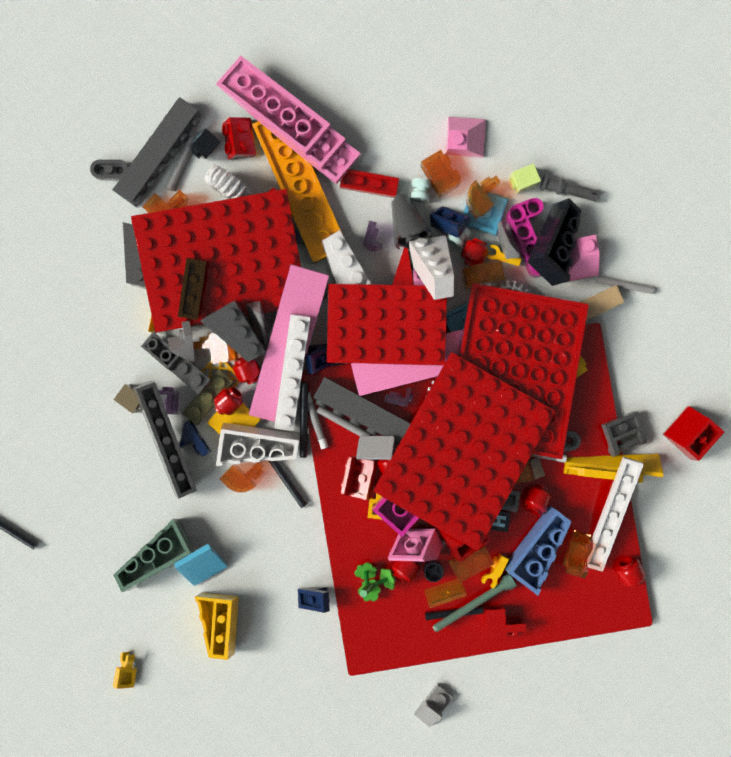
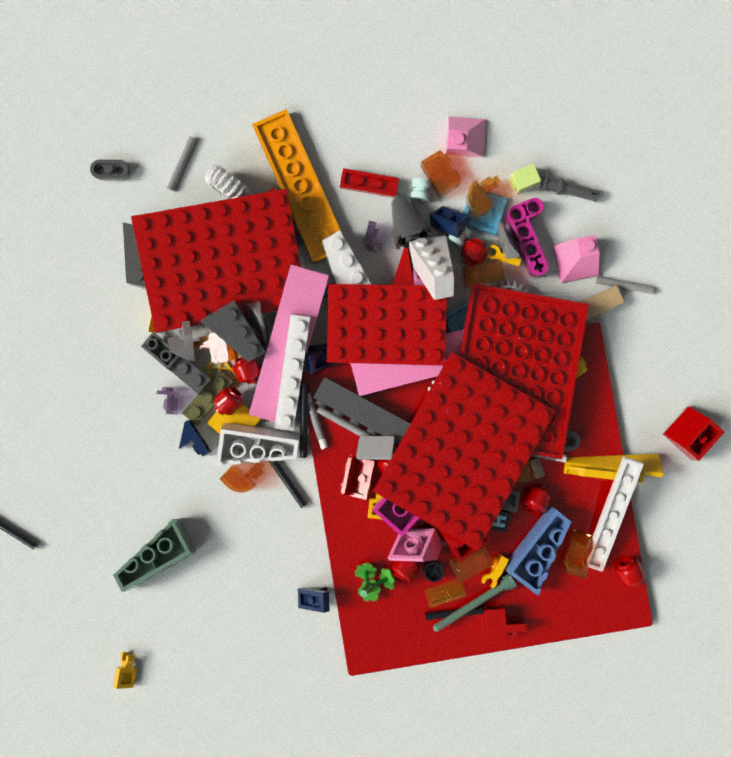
dark grey brick [112,97,201,207] -> none
dark tan brick [113,384,142,413] -> none
dark grey brick [133,381,197,499] -> none
clear orange brick [142,190,188,213] -> none
medium azure tile [174,544,227,586] -> none
dark brown plate [178,258,207,320] -> none
black brick [189,128,221,159] -> none
yellow wedge [194,592,239,660] -> none
bright pink slope [216,56,361,184] -> none
red bracket [222,117,256,160] -> none
clear purple bracket [384,388,414,408] -> none
light grey slope [414,683,453,727] -> none
black wedge [527,198,581,286] -> none
dark grey plate [601,411,647,457] -> none

